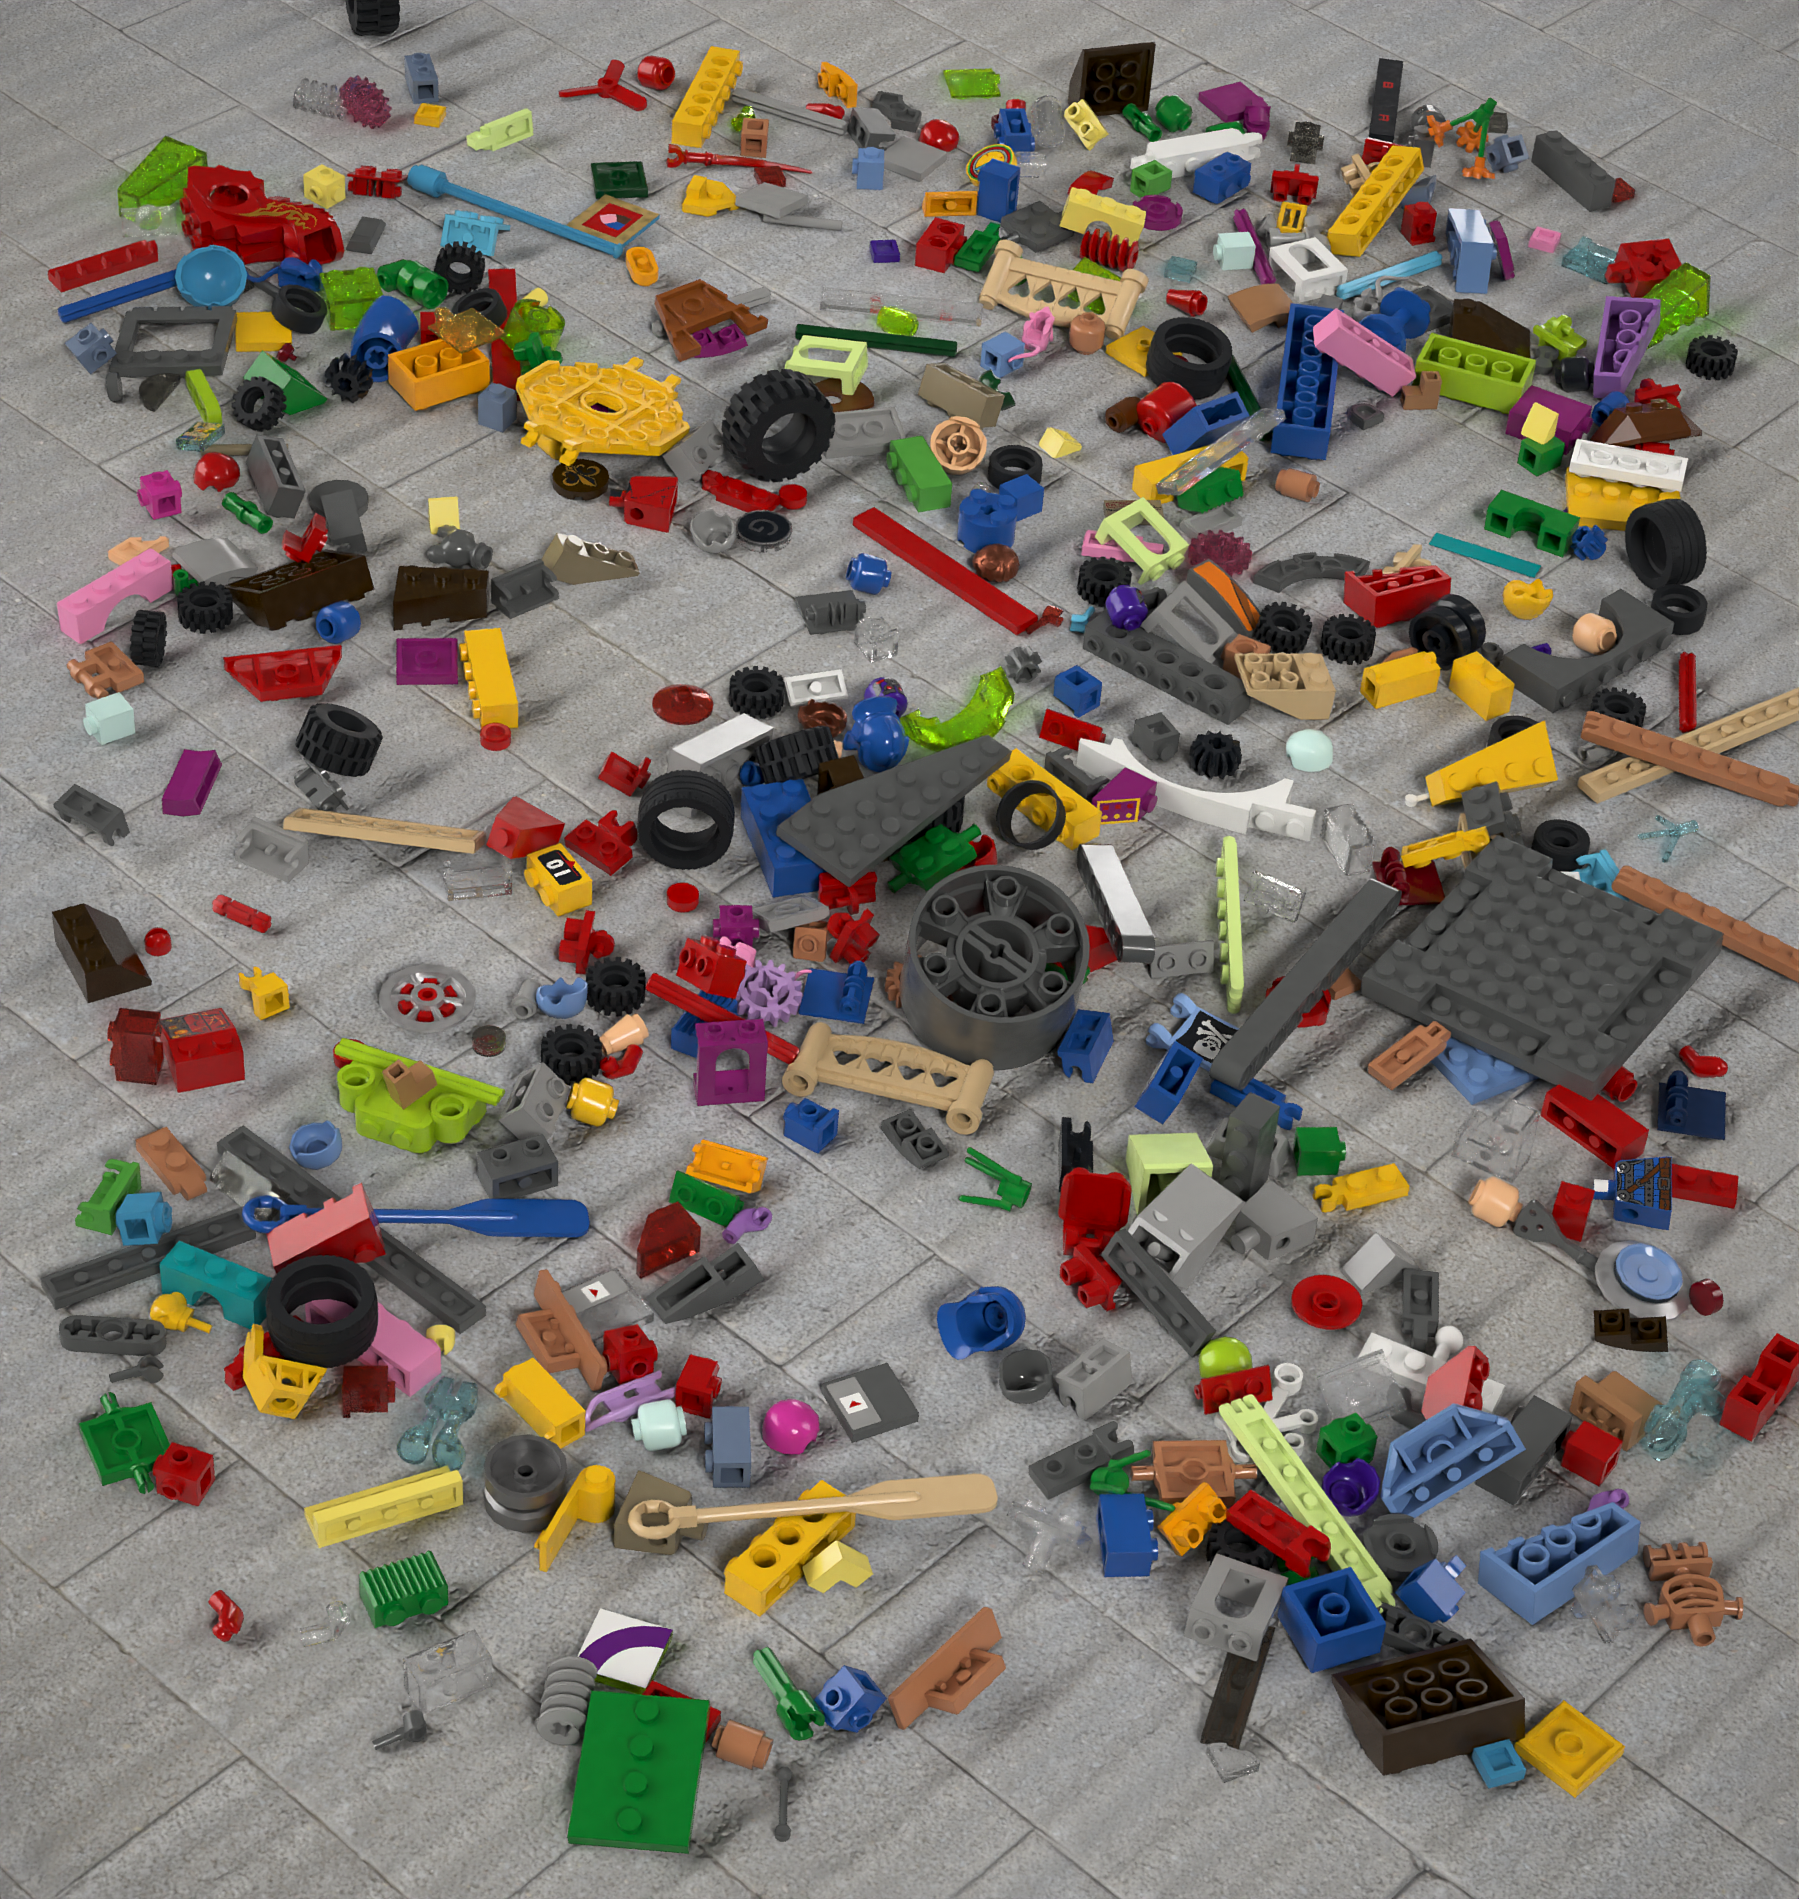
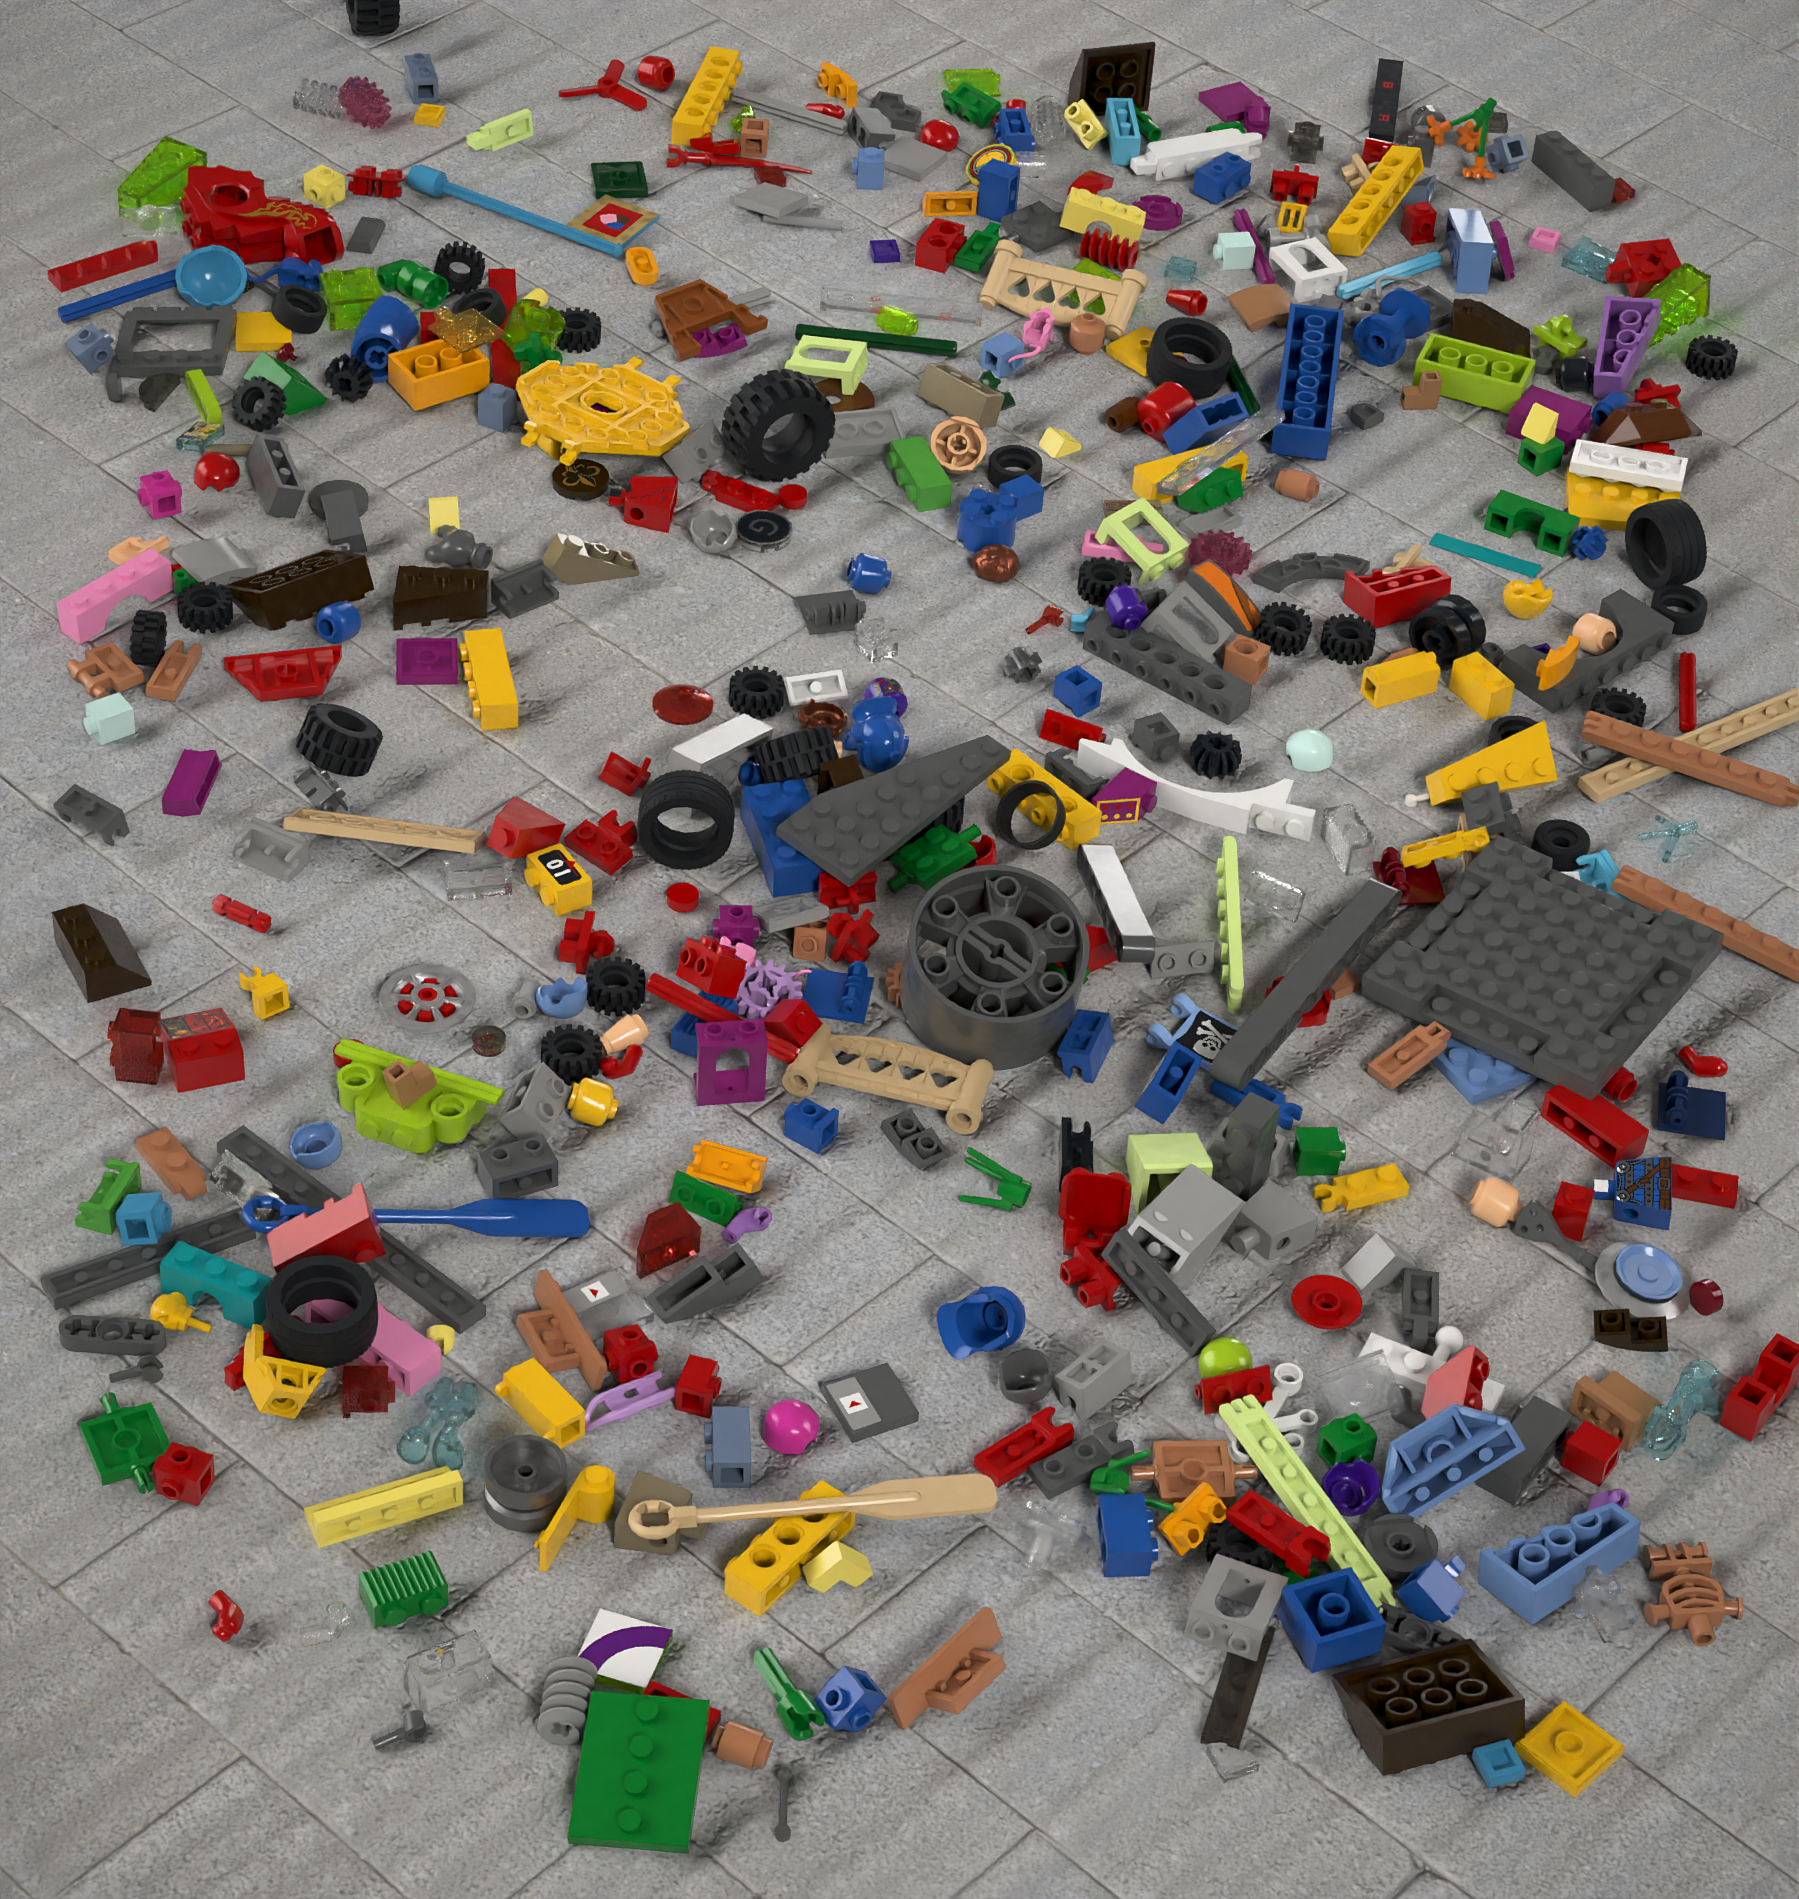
red hinge [144,927,172,956] -> none
green pin [222,492,273,534] -> none
red bracket [282,513,328,563] -> none
medium azure bracket [440,210,511,256] -> none
red tile [480,723,511,751] -> none
light aqua head [631,1399,687,1451] -> none
yellow plate [682,175,740,217] -> none
red tile [853,507,1038,635] -> none
clear neon green windscreen [899,666,1015,752] -> none
bright green brick [1130,160,1173,198] -> none
green head [1155,95,1193,132] -> none
tan slope [1234,653,1336,720] -> none
bright pink brick [1313,308,1416,397] -> none
none -> nougat hinge [145,640,202,702]
none -> black tyre [551,307,601,353]
none -> red slope [690,132,741,154]
none -> red brick [763,999,823,1047]
none -> green bracket [941,81,1002,129]
none -> red plate [973,1406,1074,1488]
none -> medium azure brick [1104,98,1141,167]
none -> light orange slope [1536,635,1581,691]

